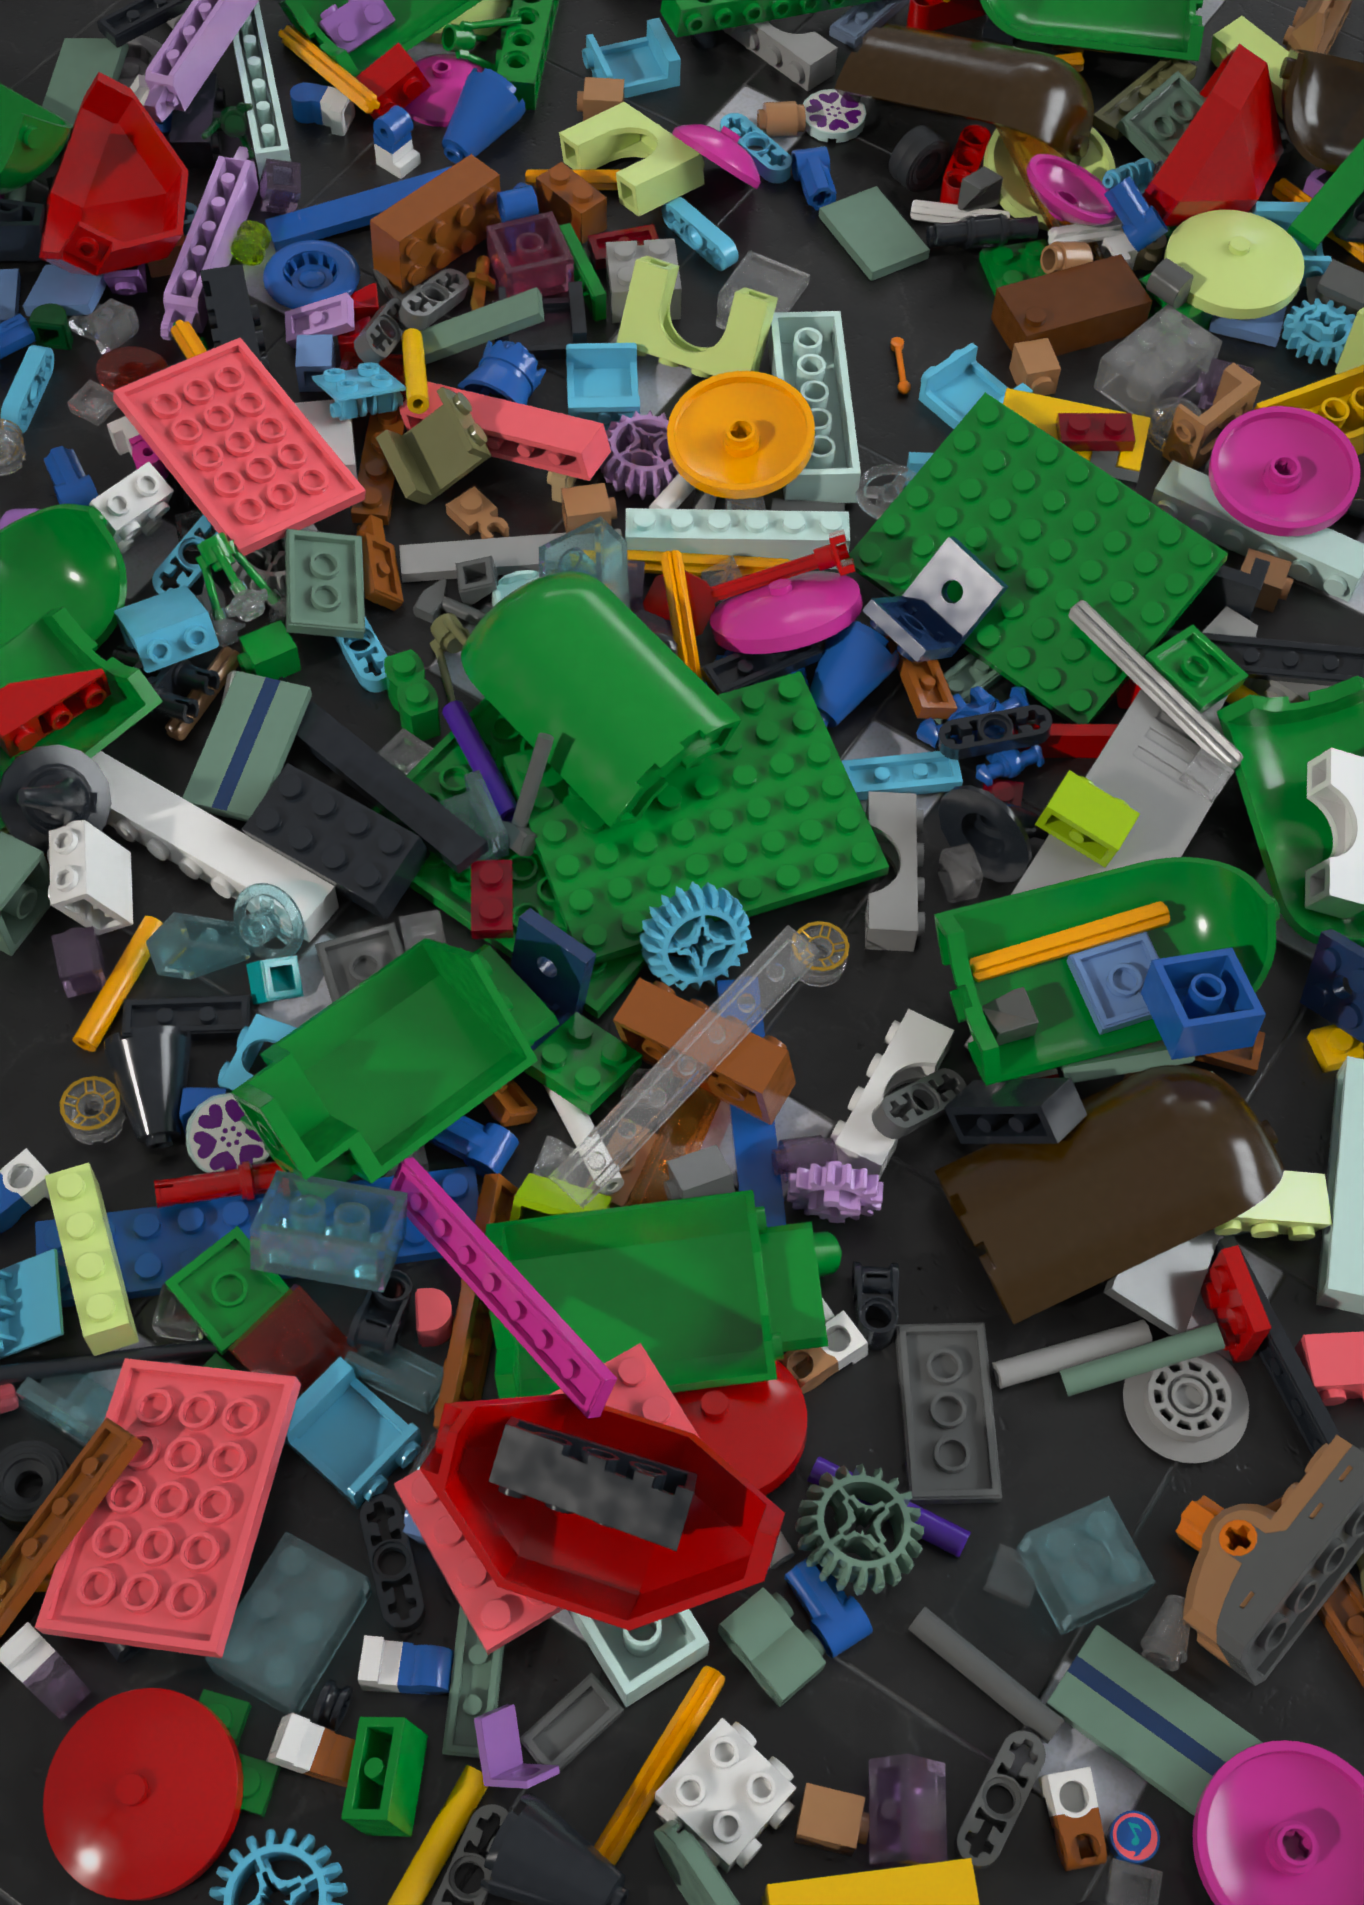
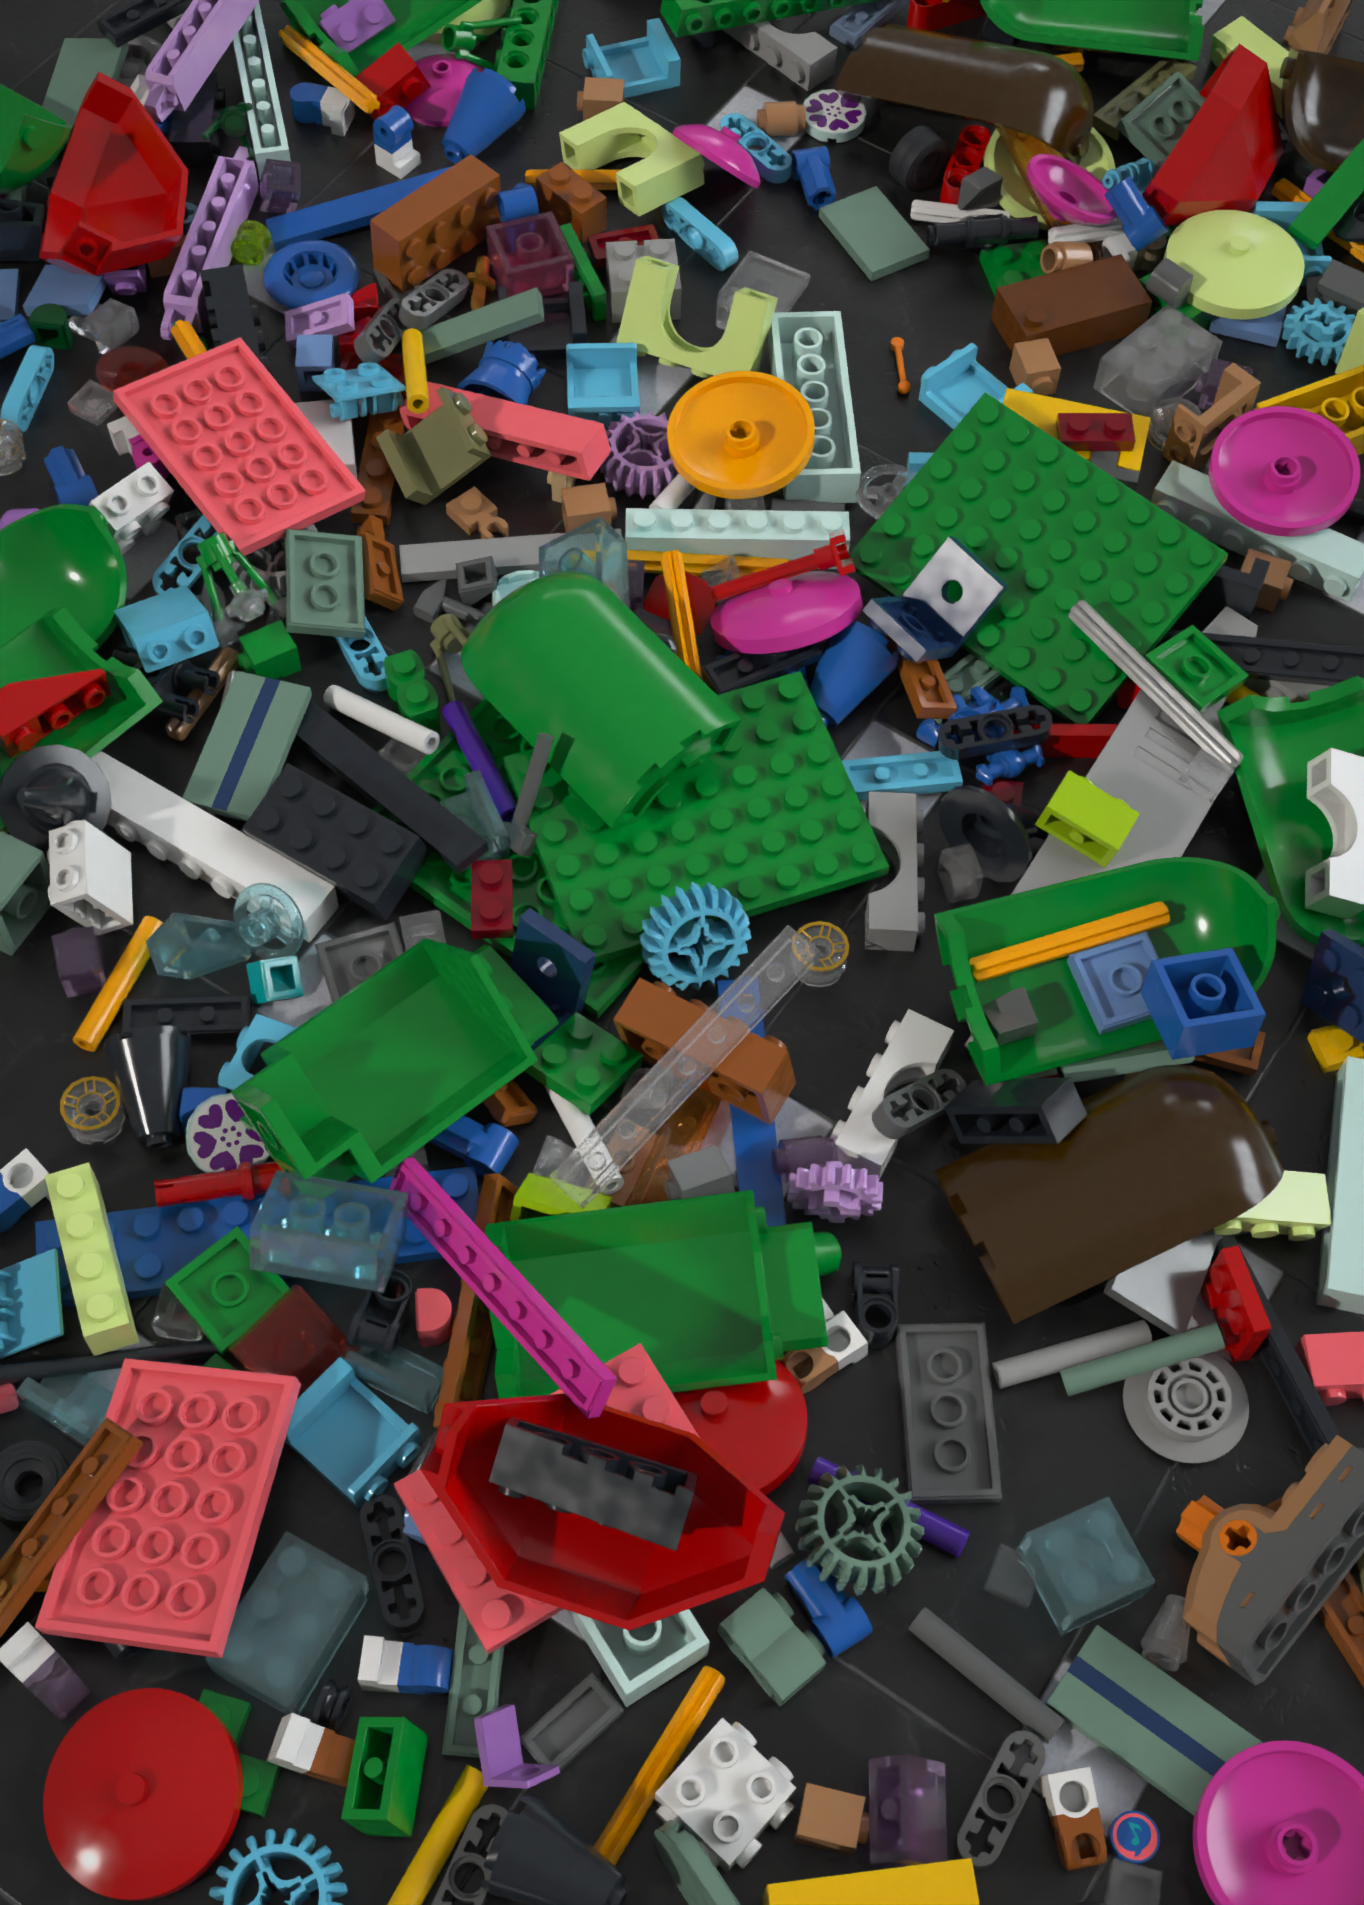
none -> white piece [323,685,440,754]

